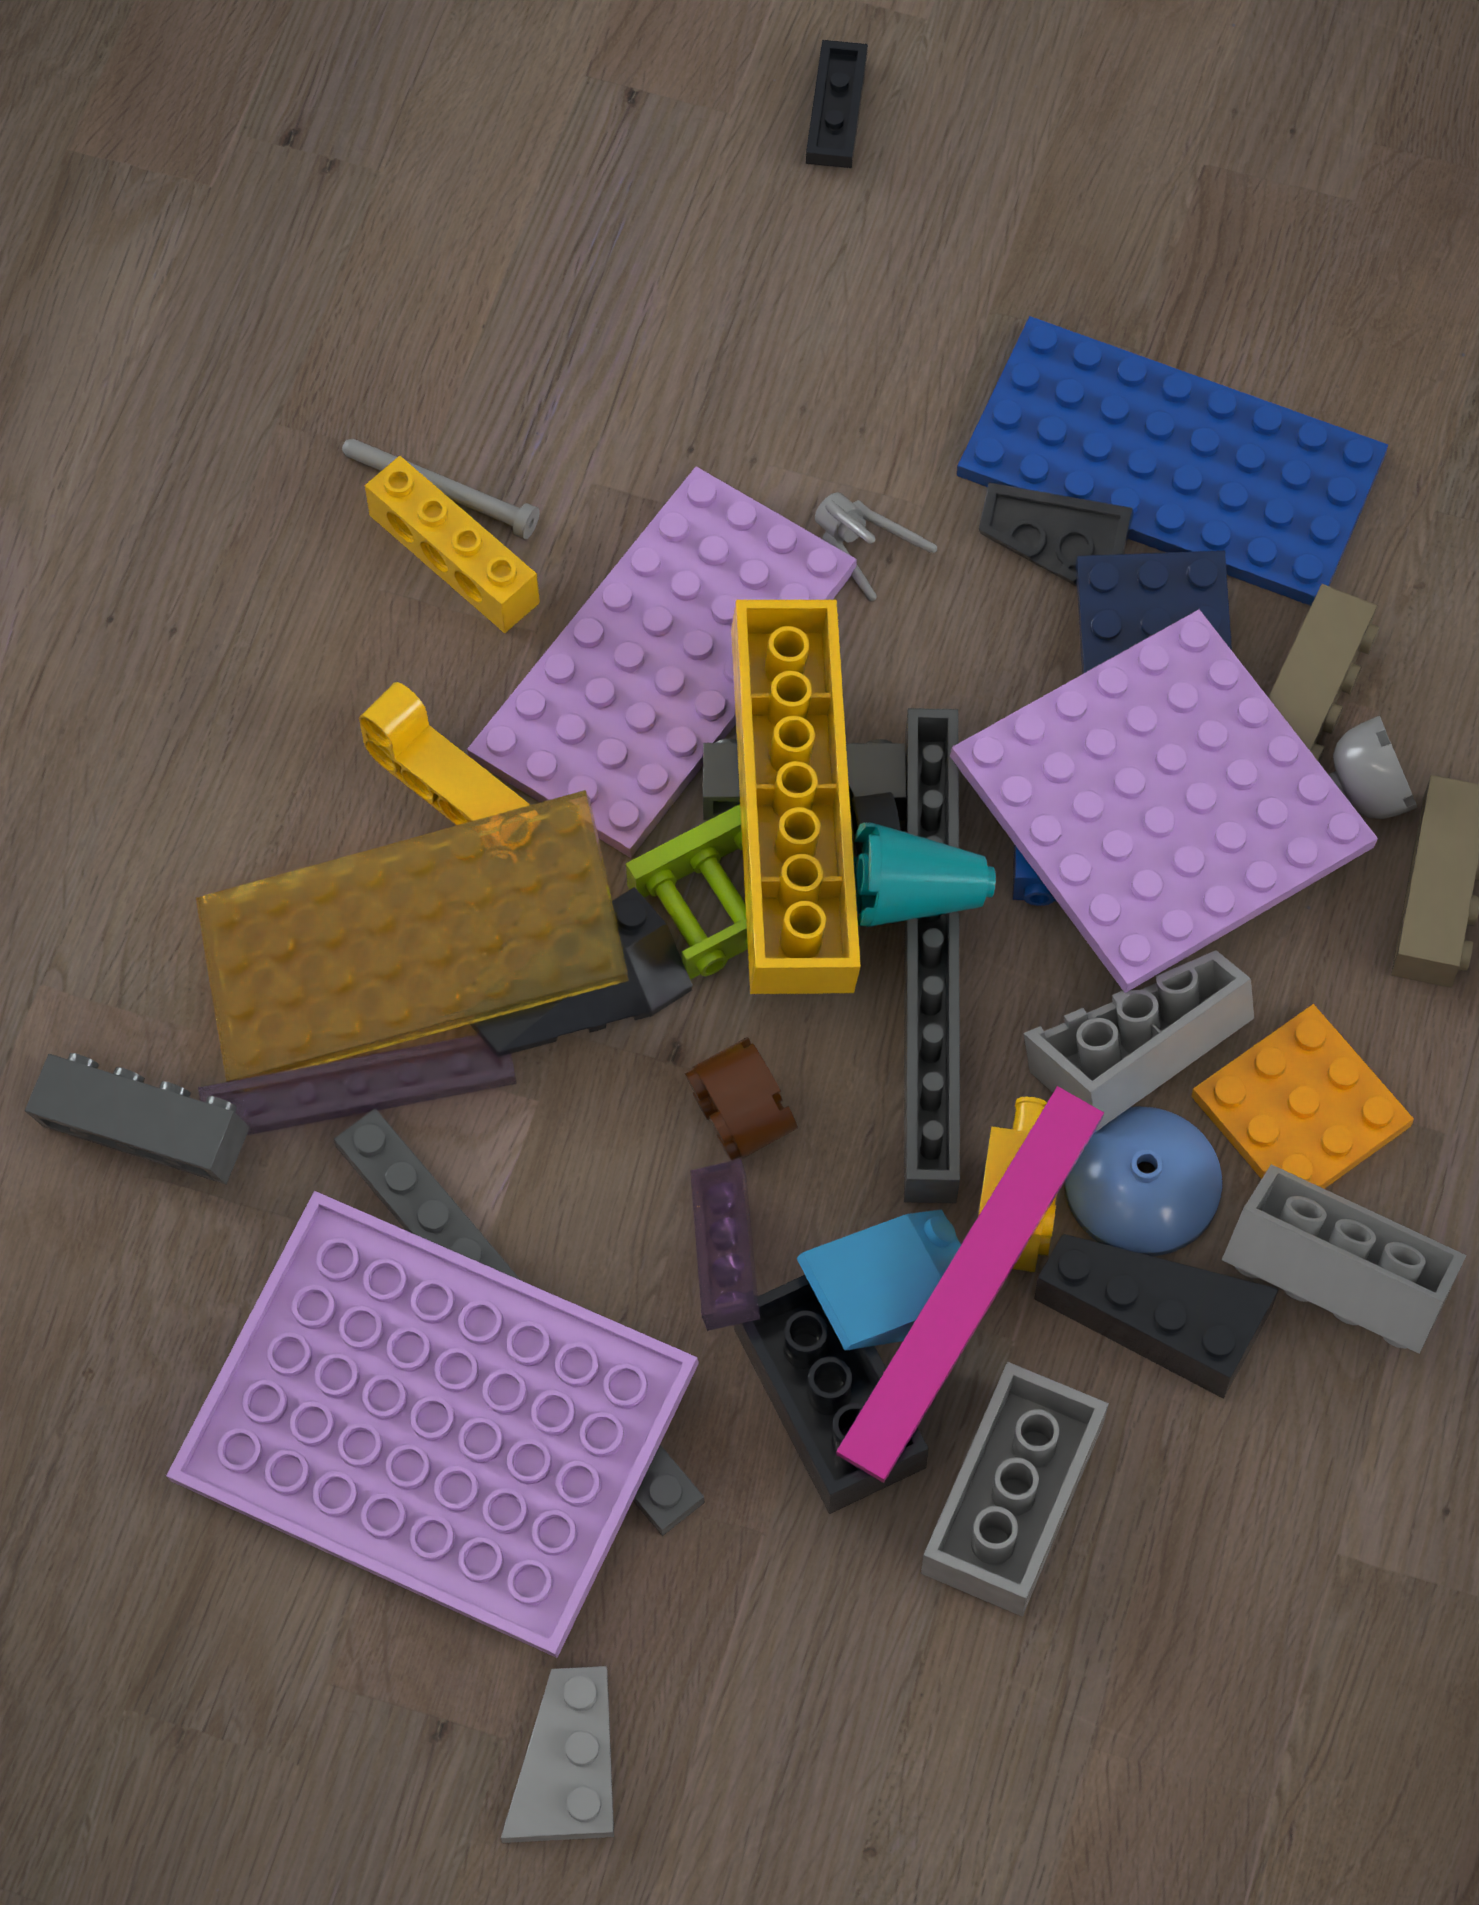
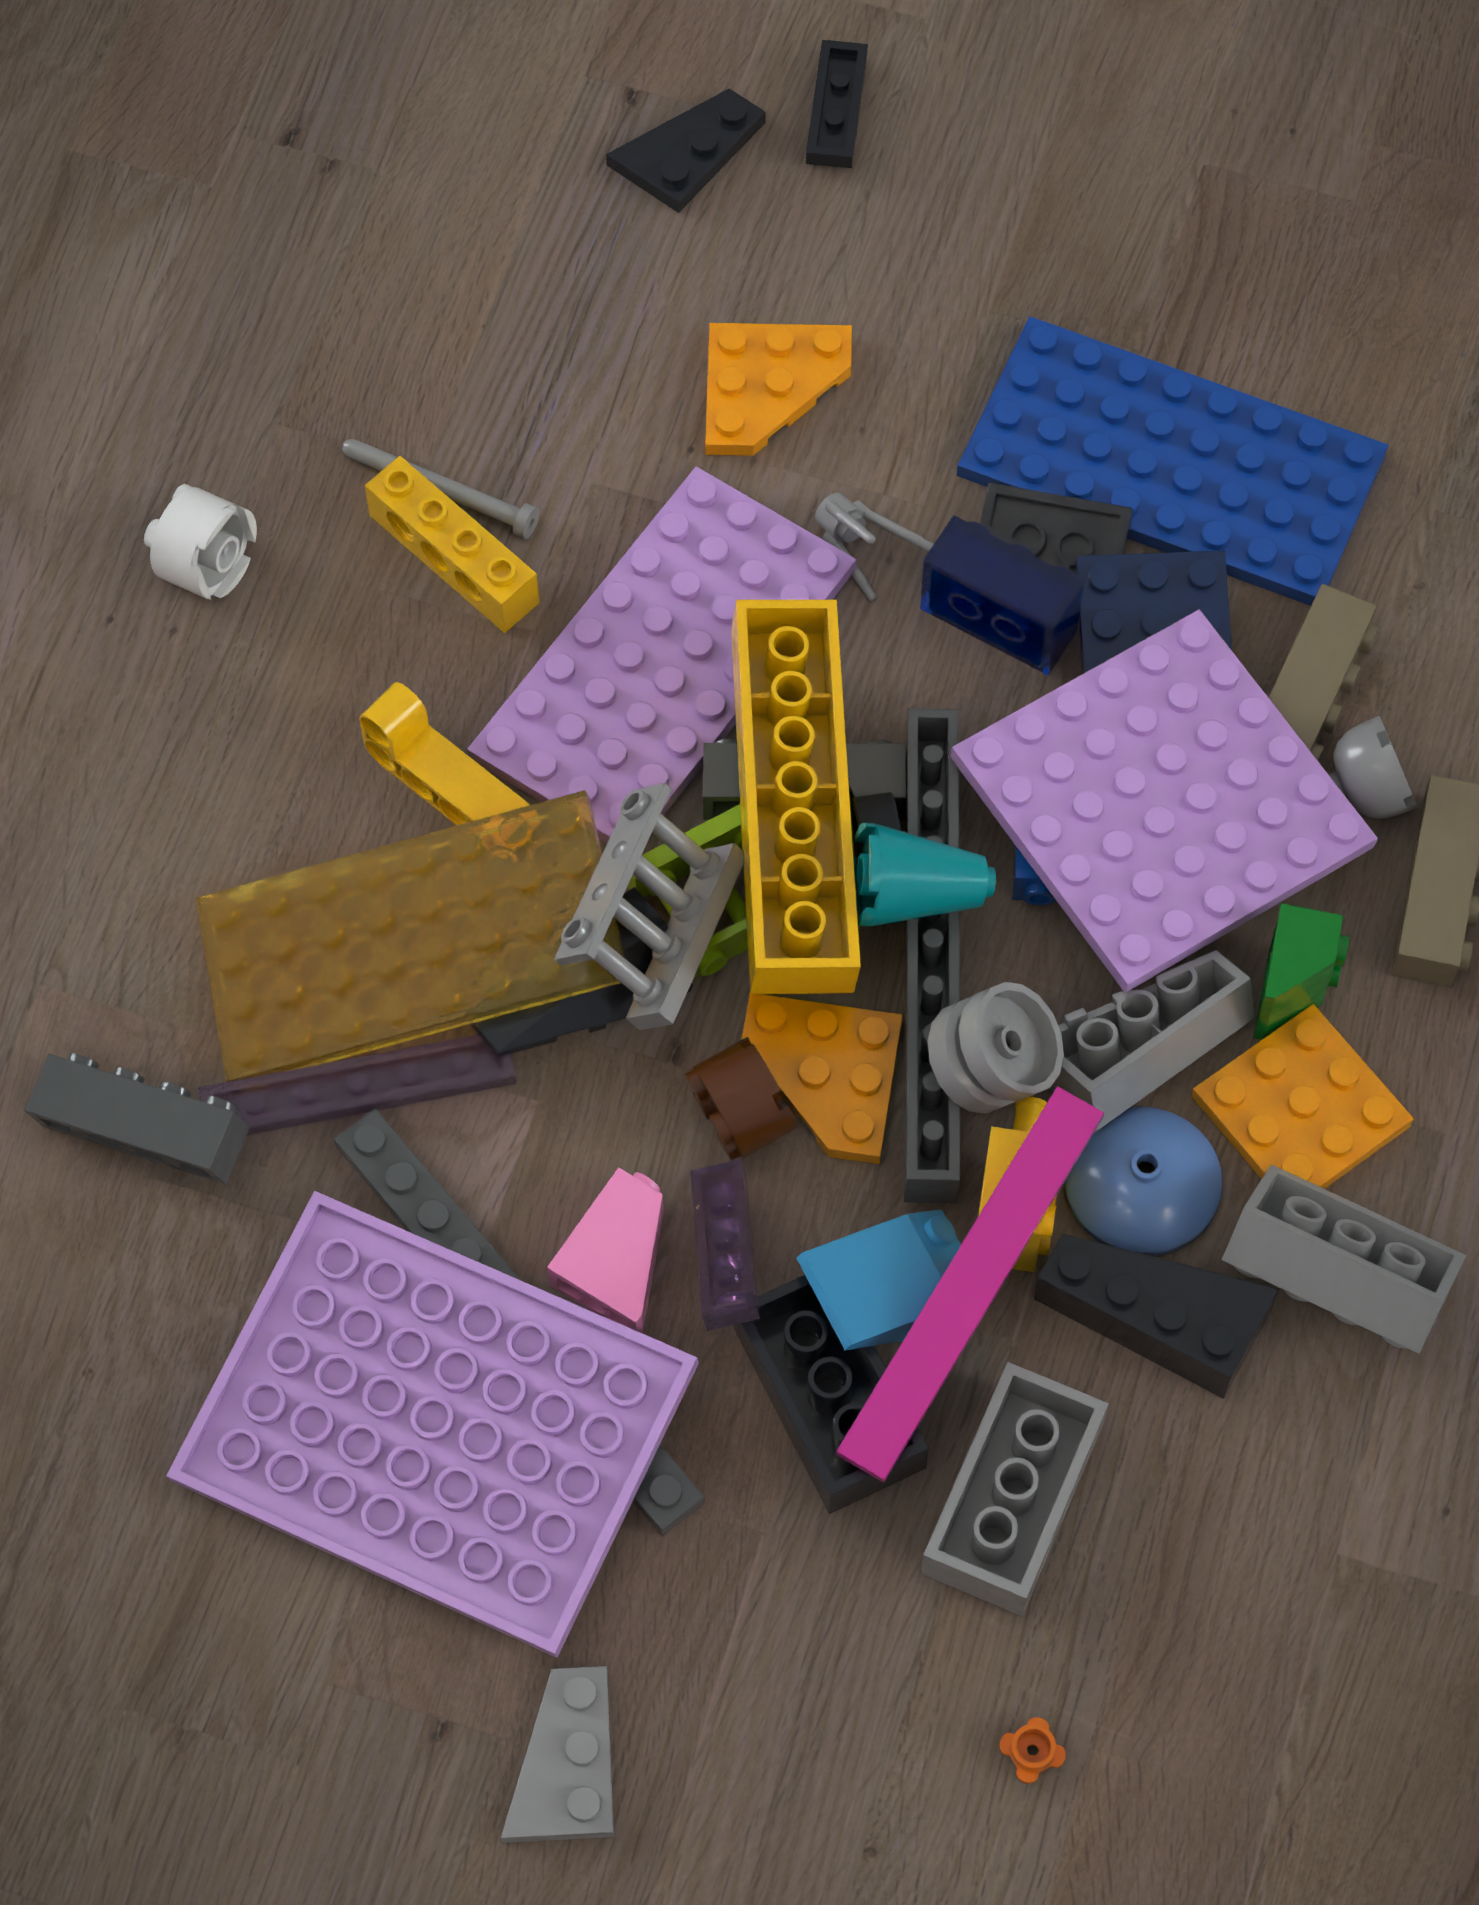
none -> white brick [144,484,257,600]
none -> bright pink slope [547,1167,664,1333]
none -> light grey fence [554,783,744,1030]
none -> black wing [606,88,766,213]
none -> light orange plate [705,323,852,456]
none -> light orange plate [741,993,903,1164]
none -> clear blue brick [920,515,1084,675]
none -> light grey wheel [927,982,1064,1114]
none -> orange plate [999,1717,1066,1784]
none -> green slope [1253,903,1349,1040]

